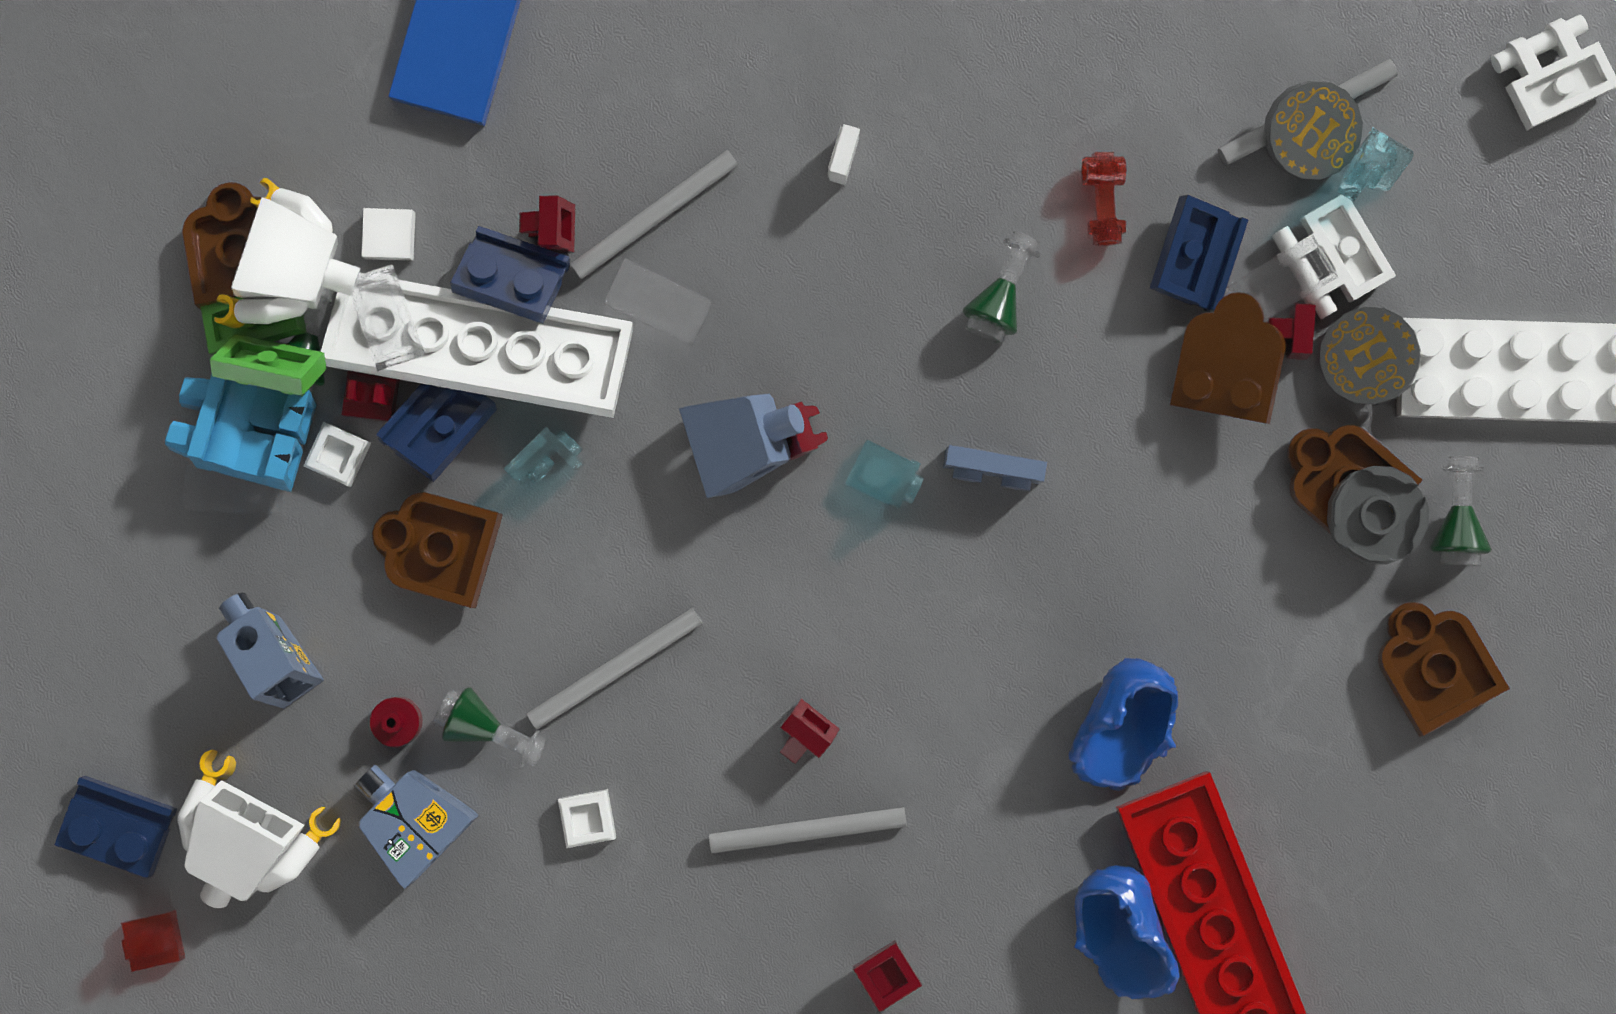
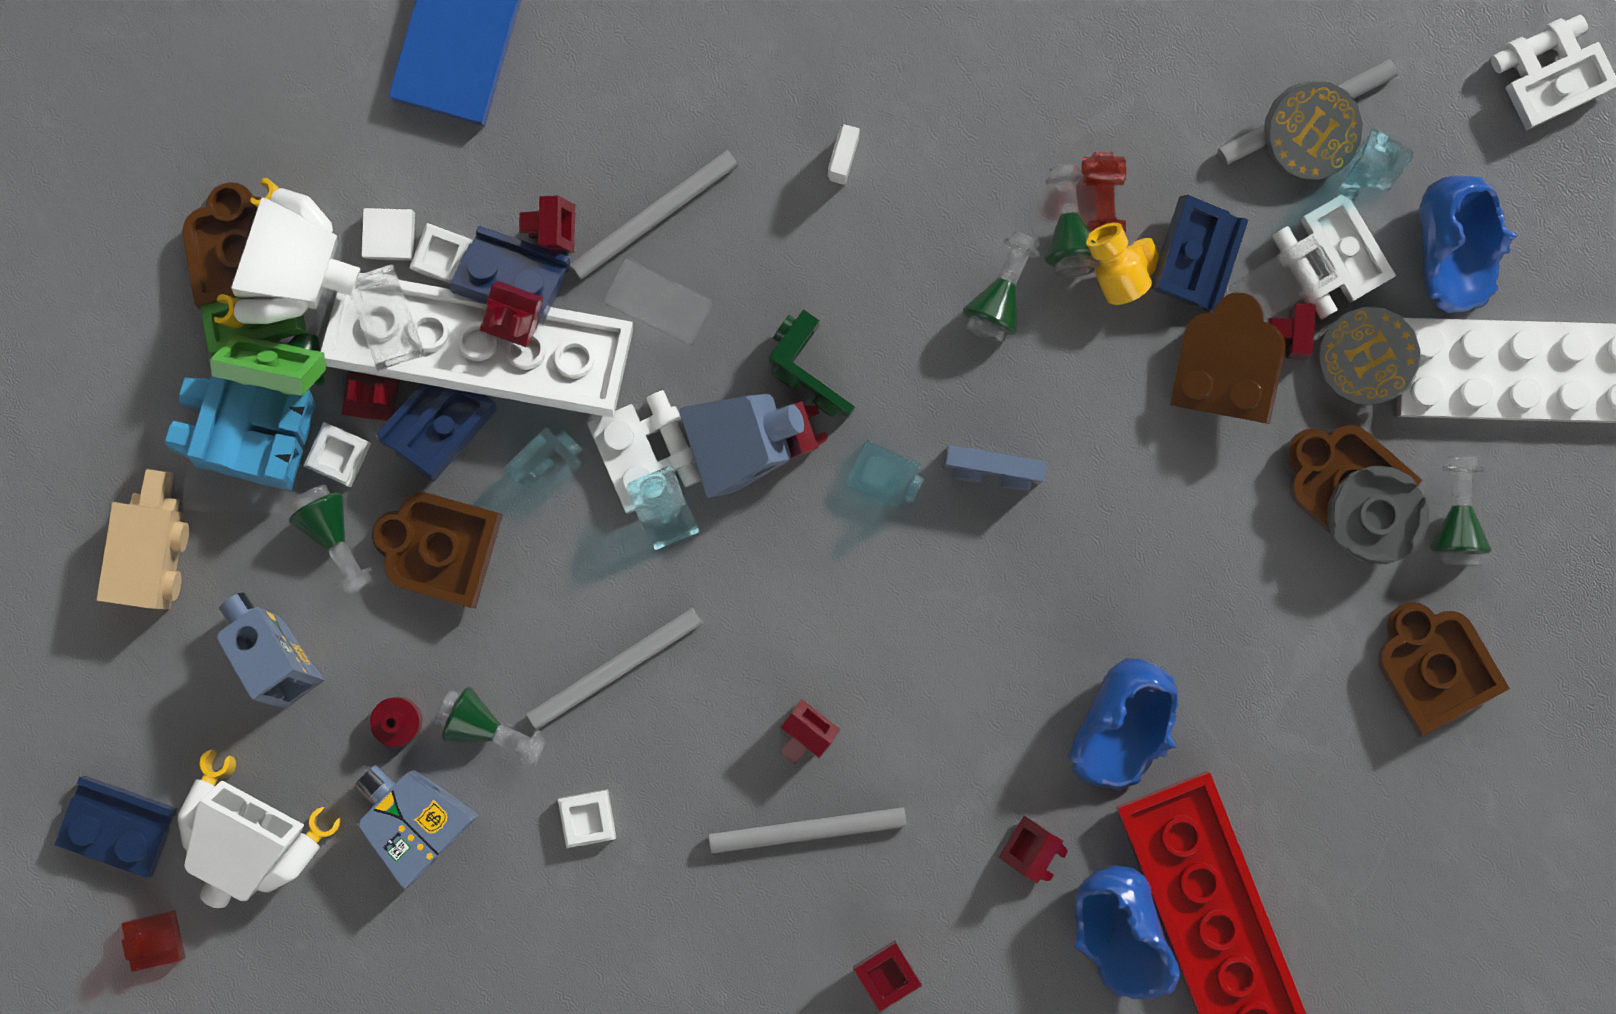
none -> tan hinge [97,469,189,609]
none -> piece [289,484,373,596]
none -> white tile [410,223,473,285]
none -> dark red tile [479,281,544,347]
none -> white plate [587,390,701,514]
none -> clear light blue bracket [627,466,700,550]
none -> dark green bracket [769,309,855,419]
none -> dark red tile [998,816,1068,884]
none -> piece [1044,164,1097,278]
none -> yellow piece [1086,223,1160,305]
none -> blue piece [1419,175,1518,313]

